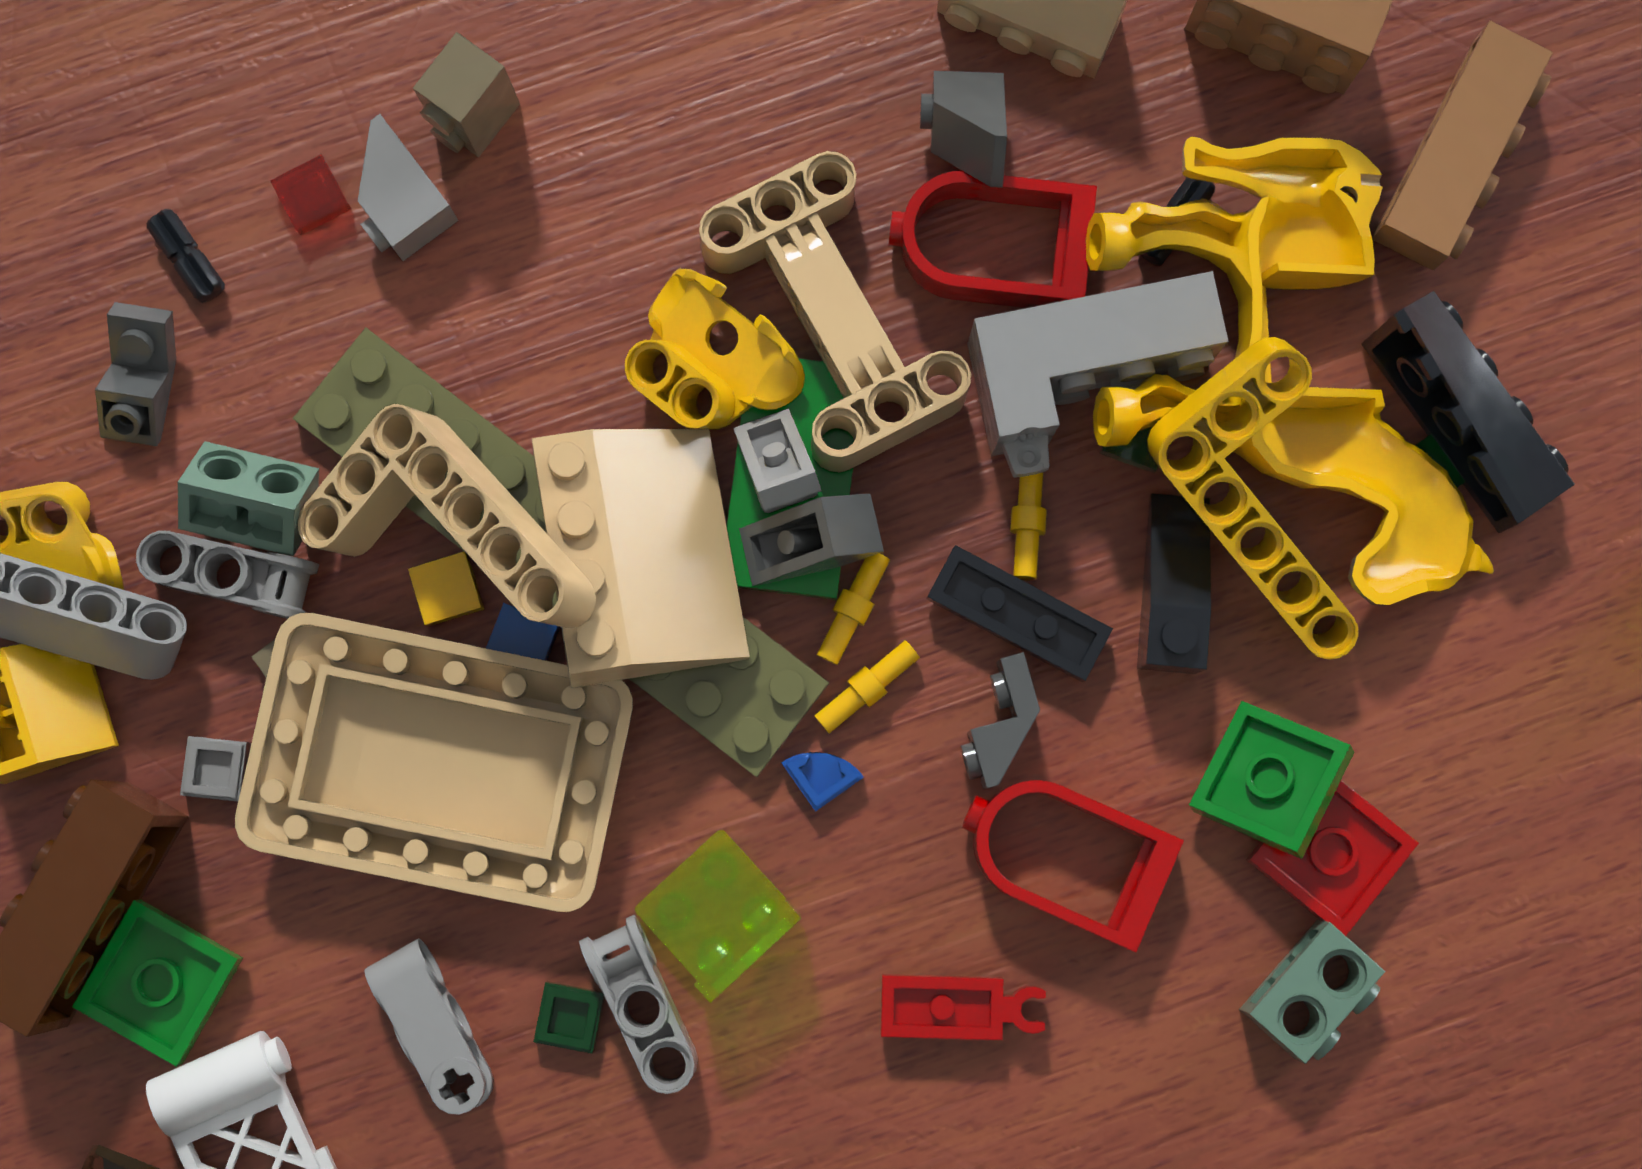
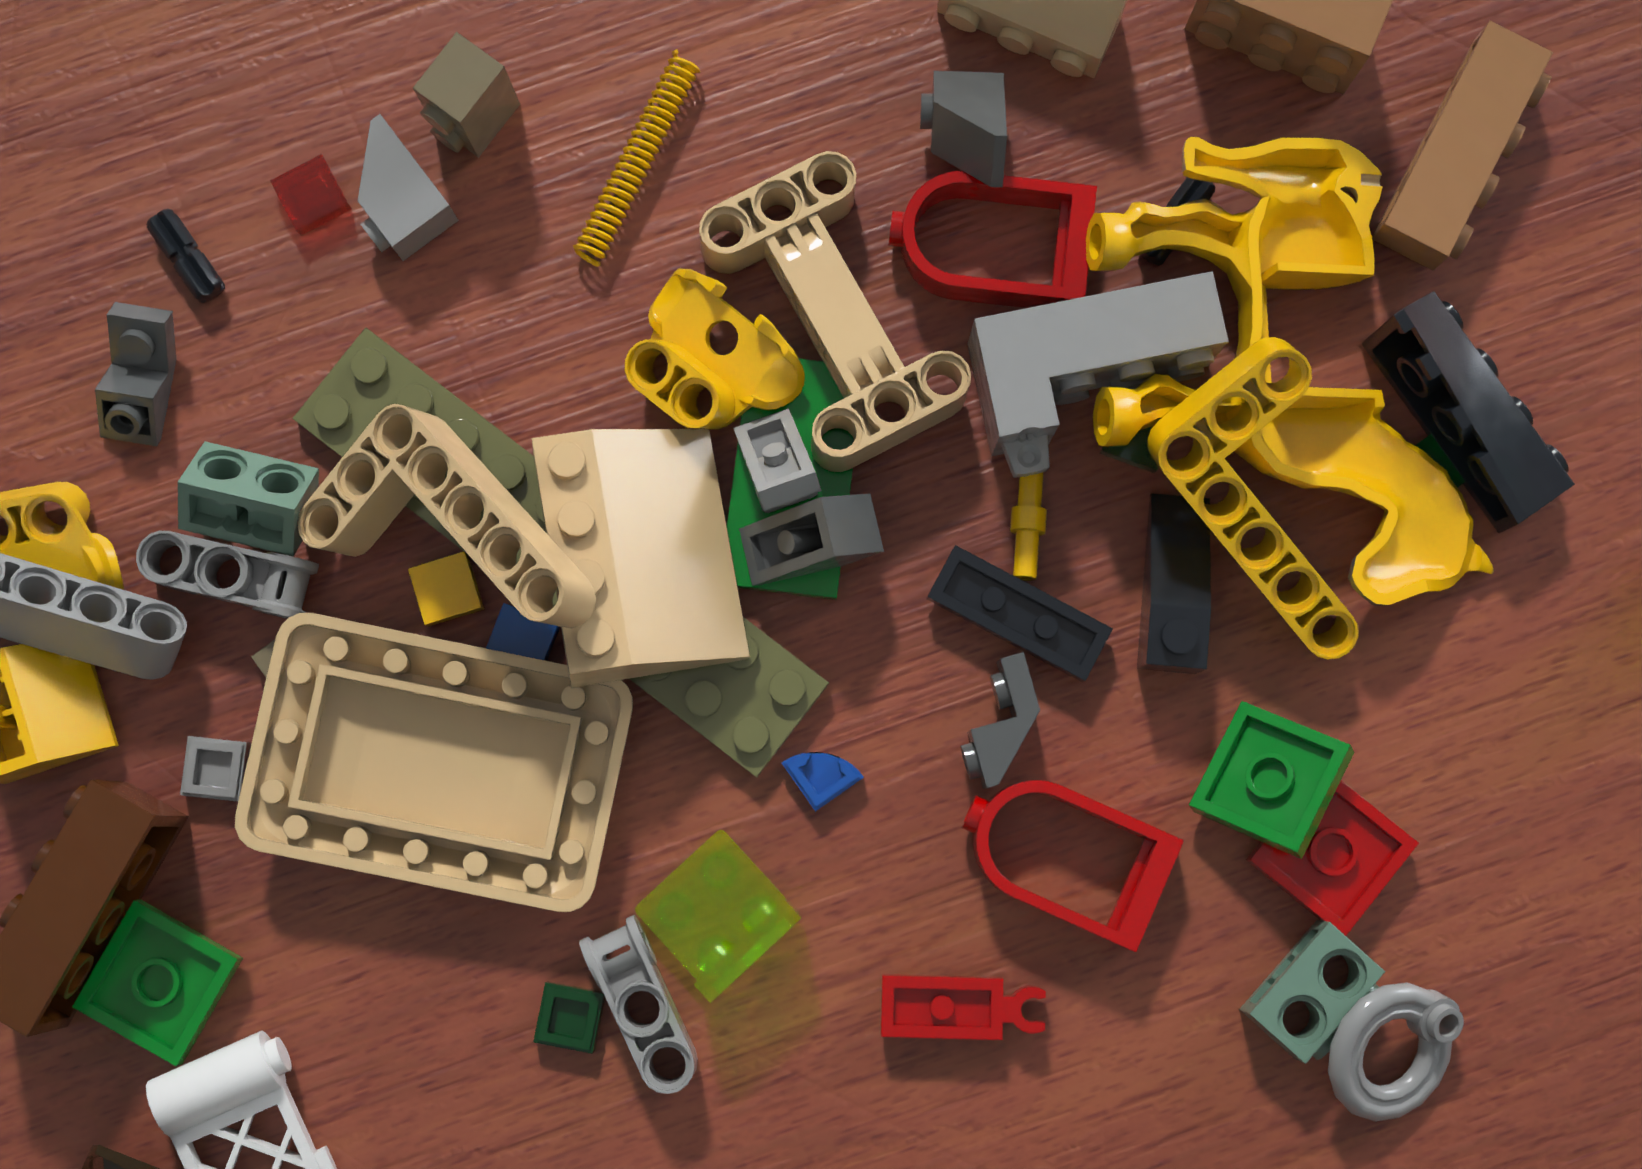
light grey piece [364,938,494,1115] -> none
yellow bar [814,640,920,734] -> none
yellow bar [816,553,890,665] -> none
none -> yellow piece [573,49,700,267]
none -> light grey piece [1328,982,1464,1122]

